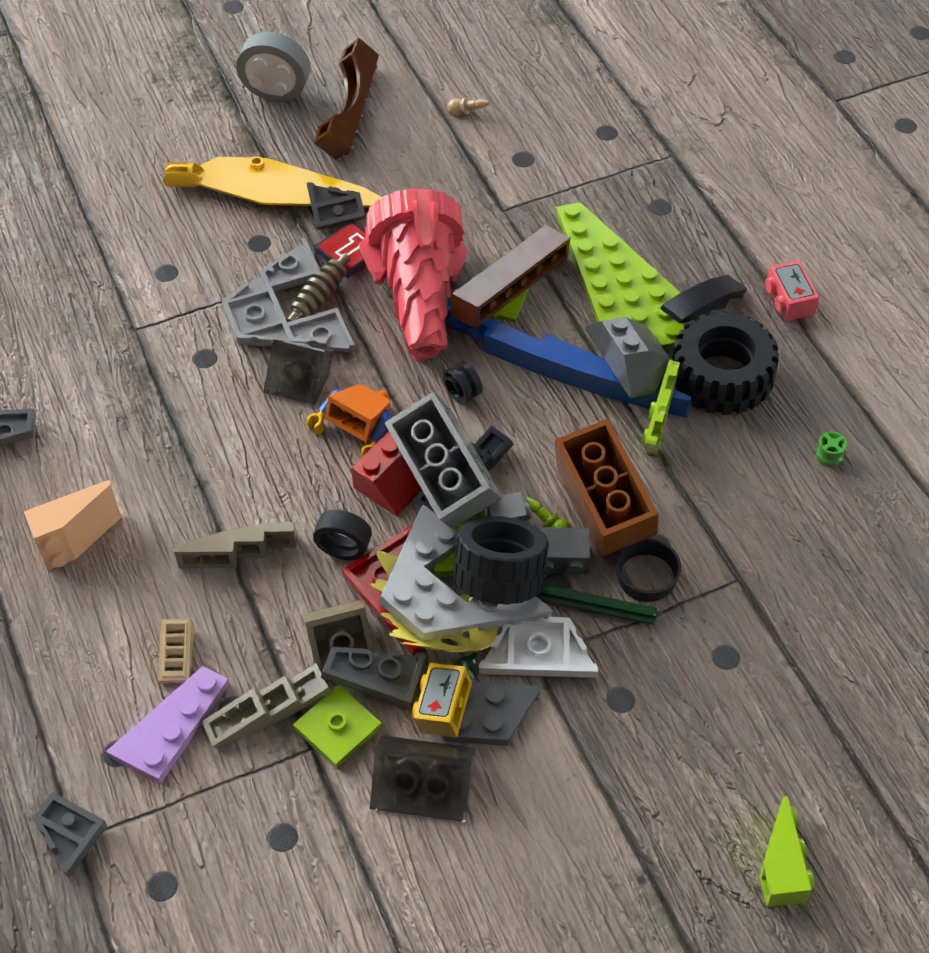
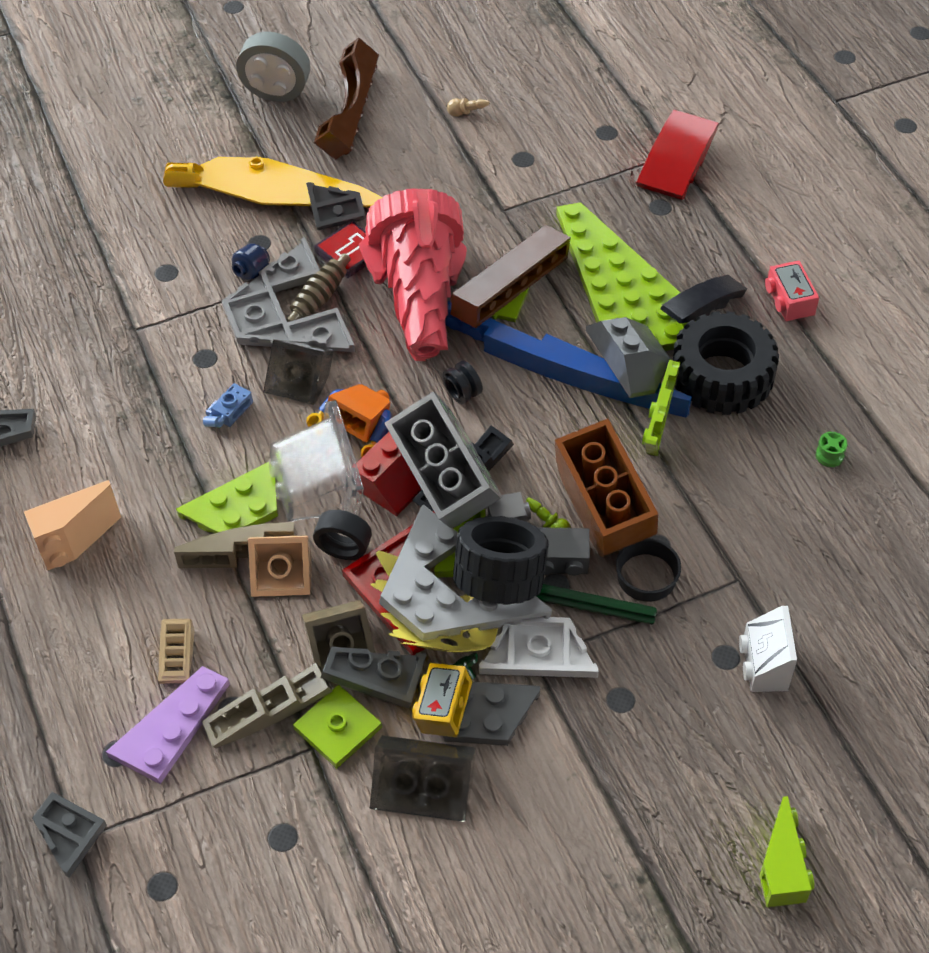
none -> lime wing [176,460,278,533]
none -> medium blue piece [203,383,253,428]
none -> dark blue head [231,243,270,281]
none -> light nougat slope [248,536,312,597]
none -> clear windscreen [269,400,364,522]
none -> red slope [636,109,719,200]
none -> white slope [739,606,797,692]

